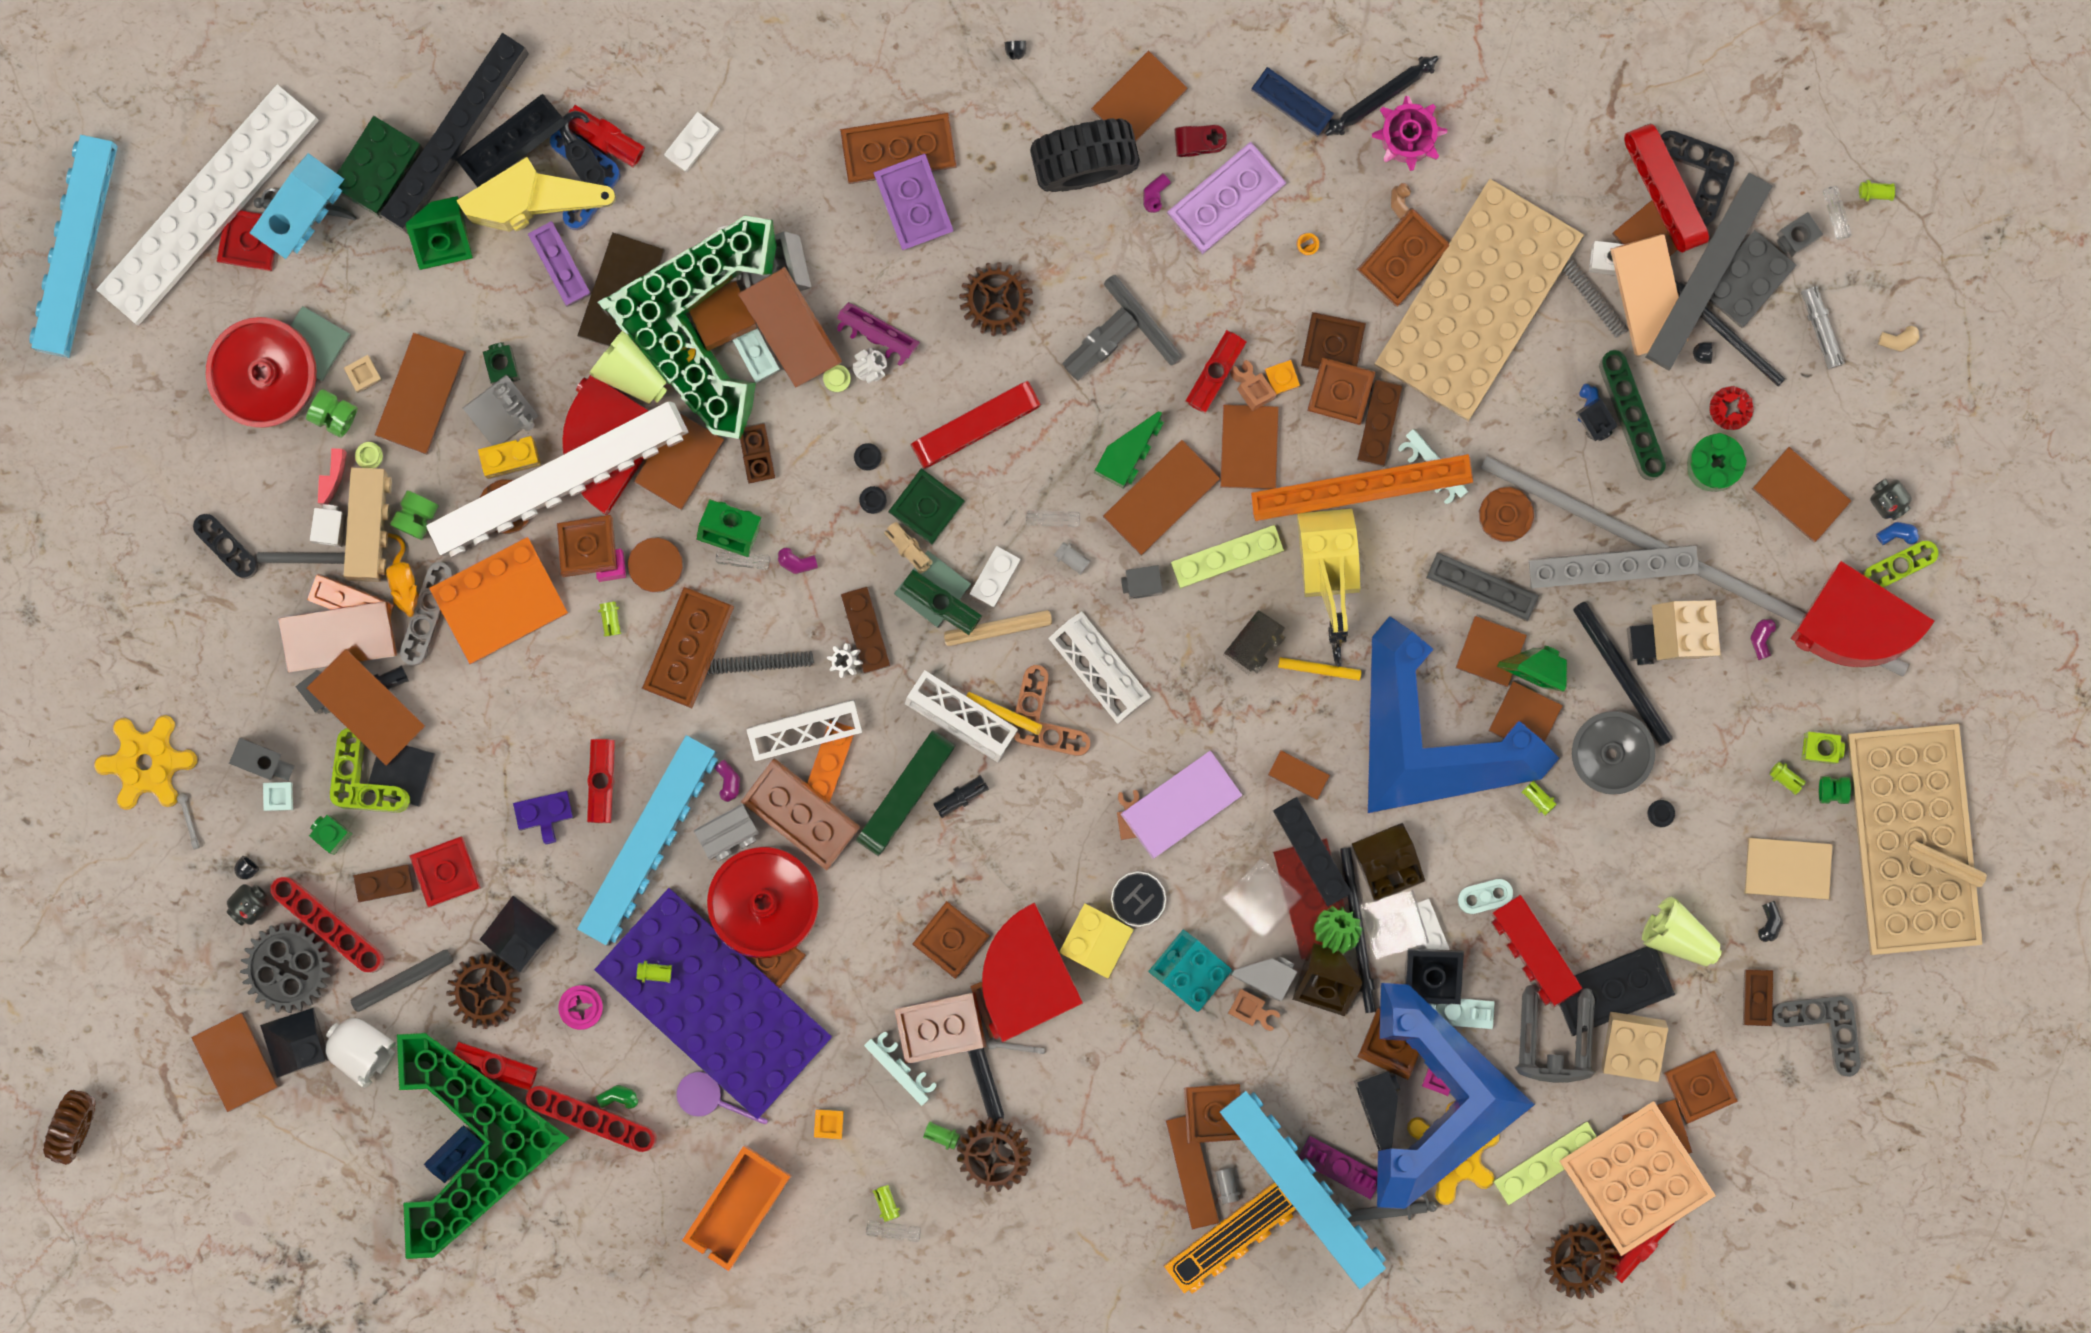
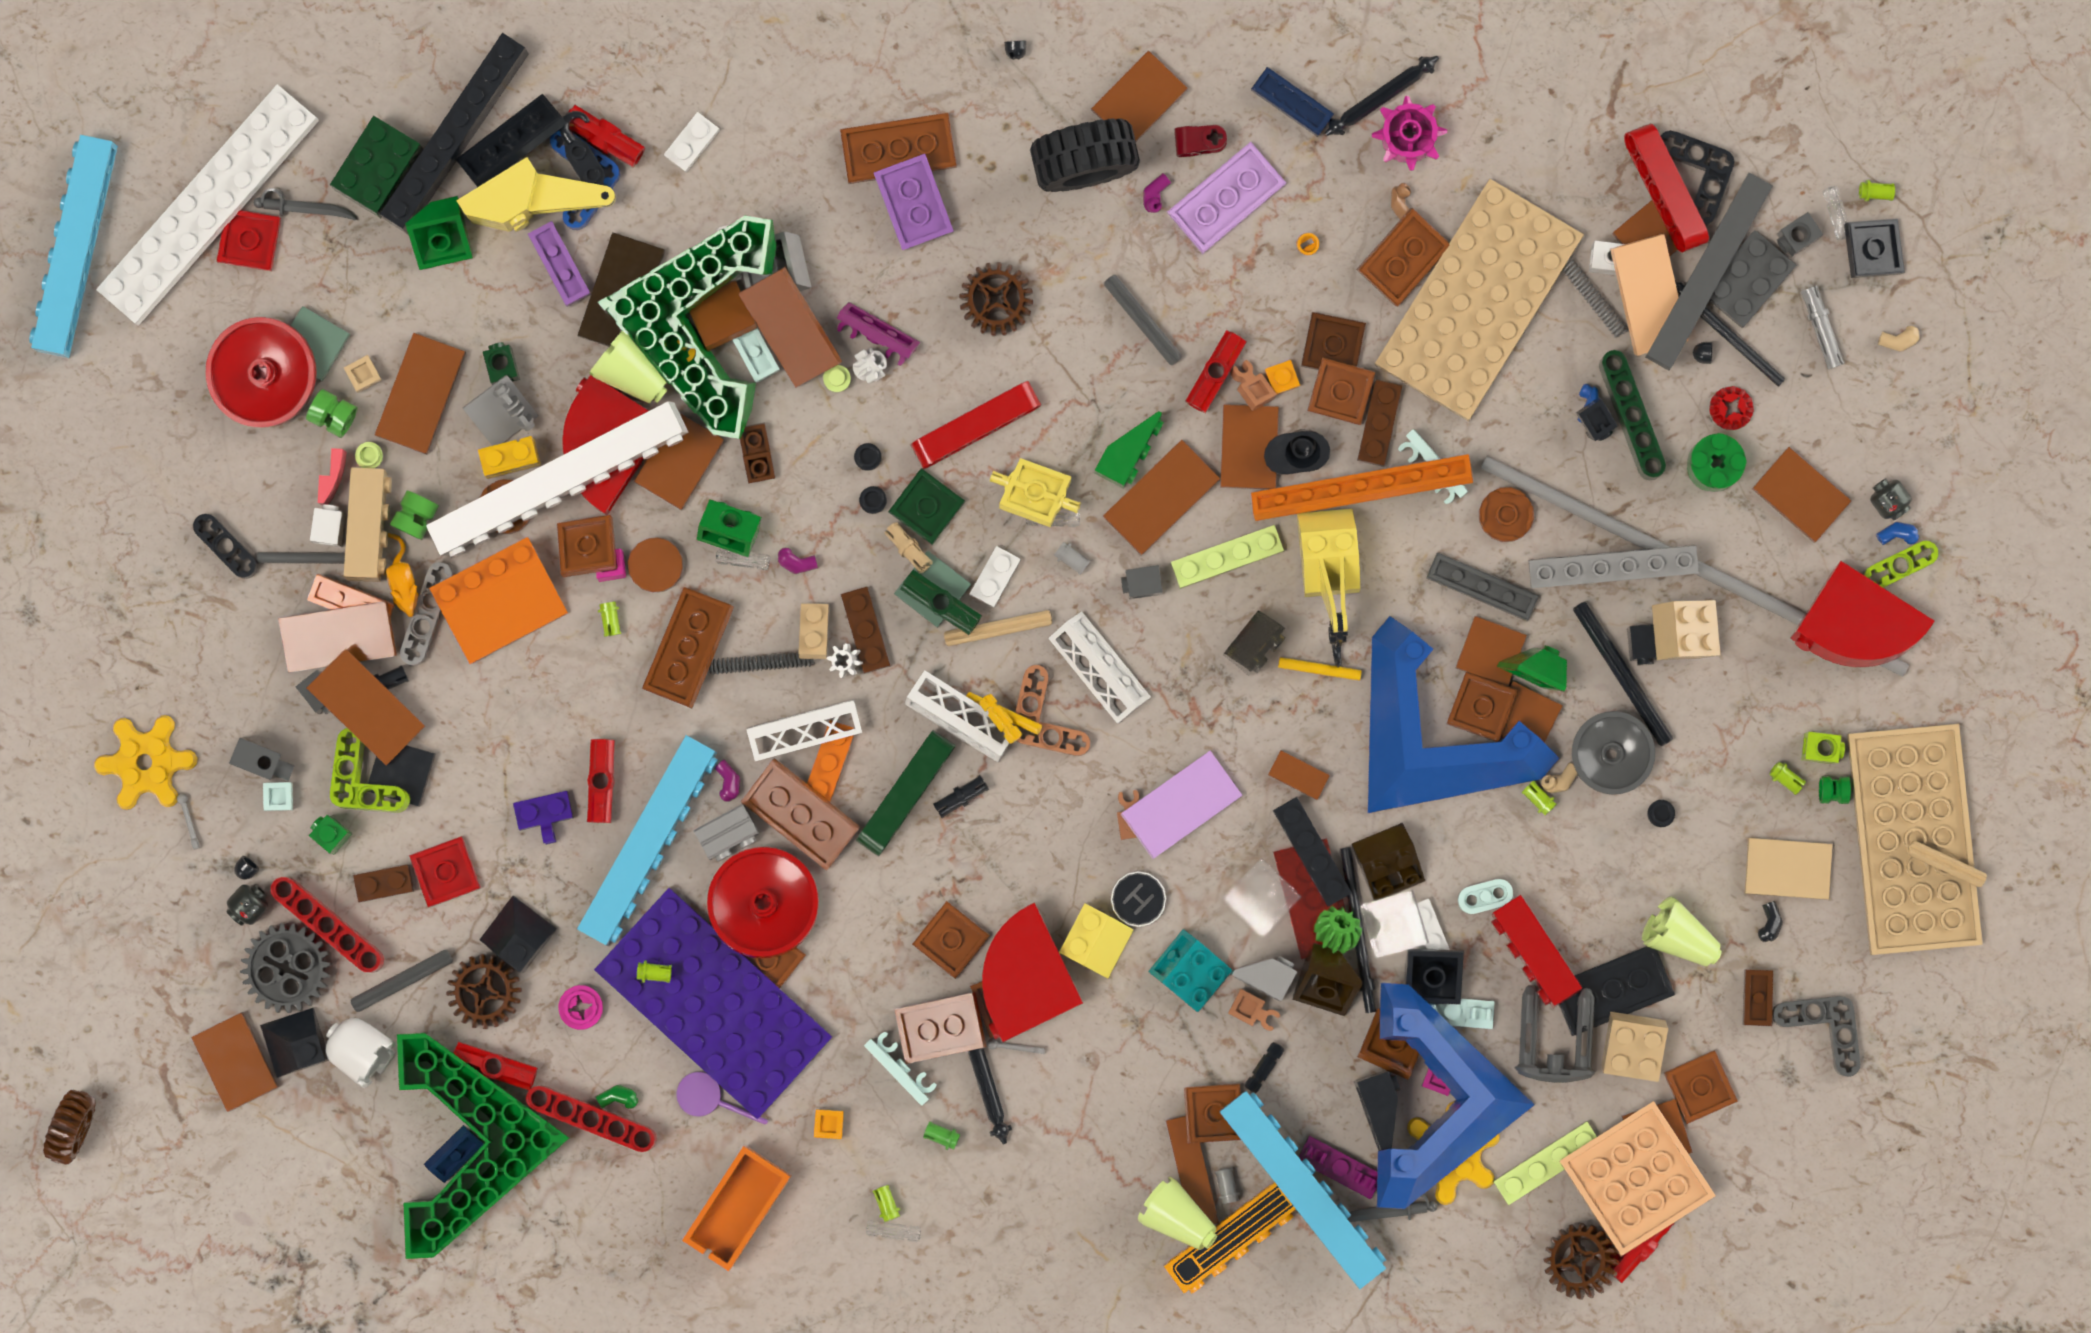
medium azure piece [250,153,344,259] -> none
reddish brown gear [957,1117,1032,1193] -> none
dark grey piece [1062,307,1138,381] -> none
magenta arm [1750,619,1776,661] -> none
none -> tan plate [799,604,829,659]
none -> yellow axle [979,694,1022,744]
none -> light yellow plate [990,458,1081,528]
none -> yellowish green cone [1138,1176,1217,1250]
none -> black axle [1245,1042,1284,1093]
none -> black piece [1264,429,1330,475]
none -> dark orange tile [1447,672,1519,742]
none -> tan arm [1541,763,1577,793]
none -> tile [1844,219,1905,278]

